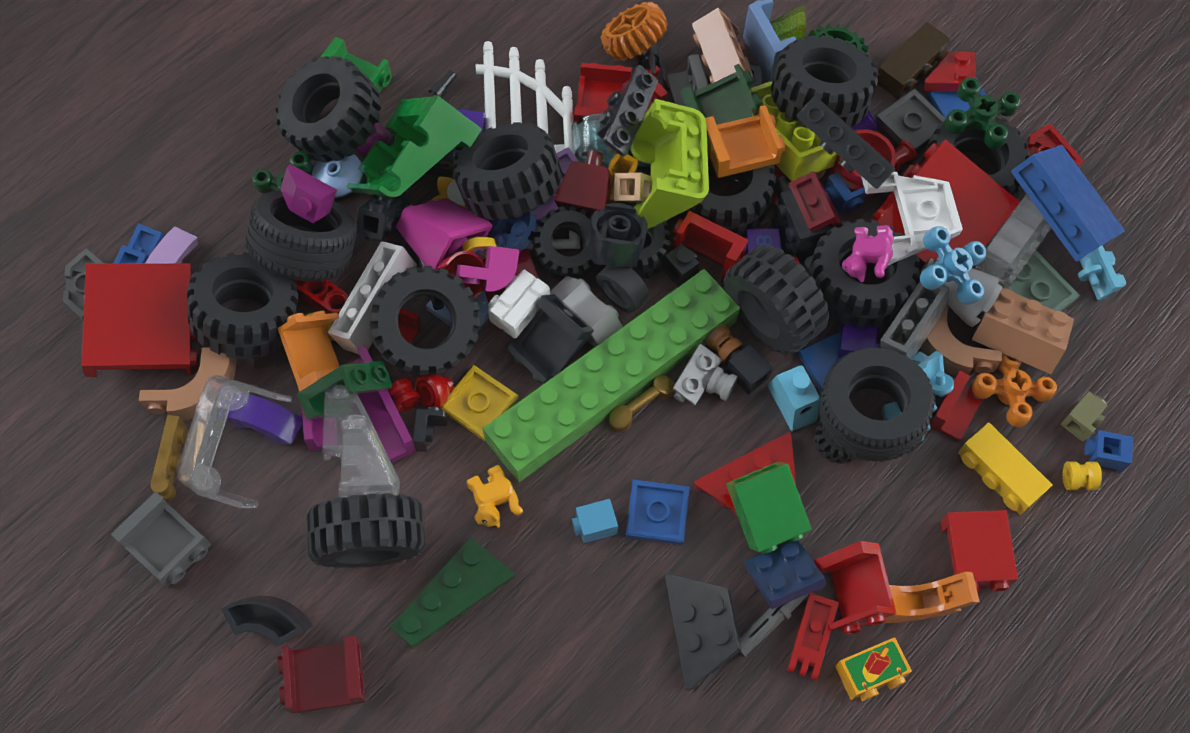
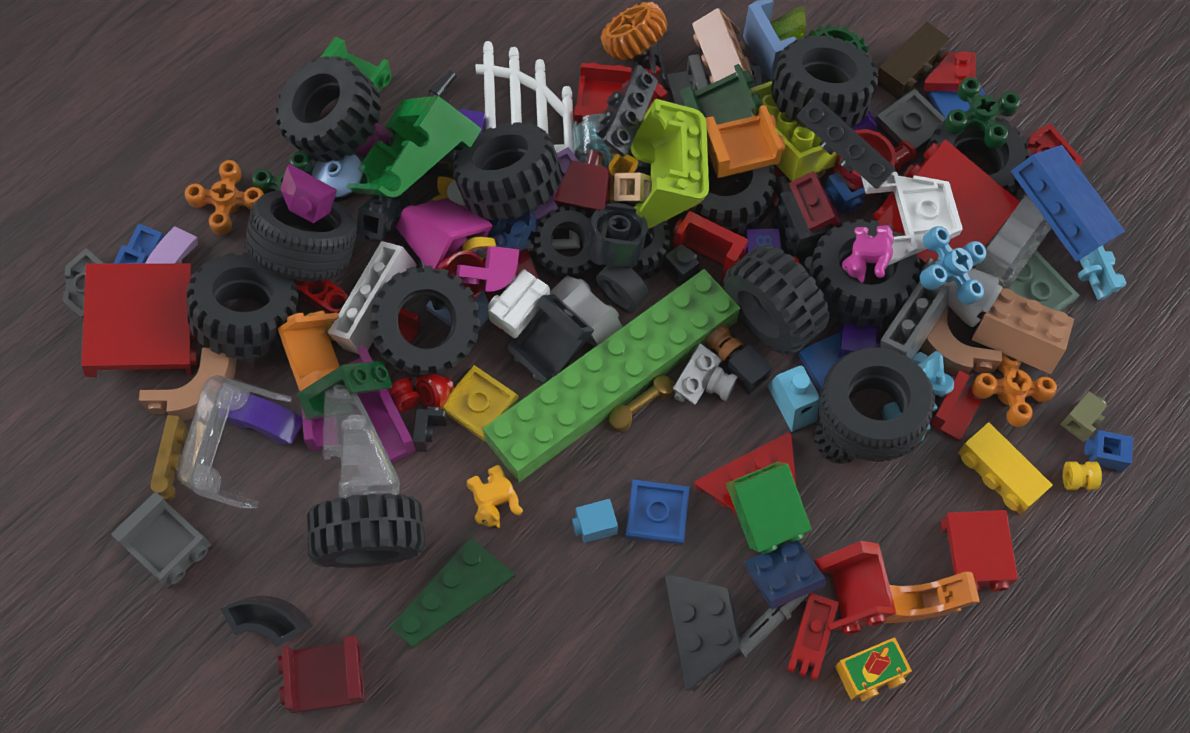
none -> orange gear [185,160,264,236]

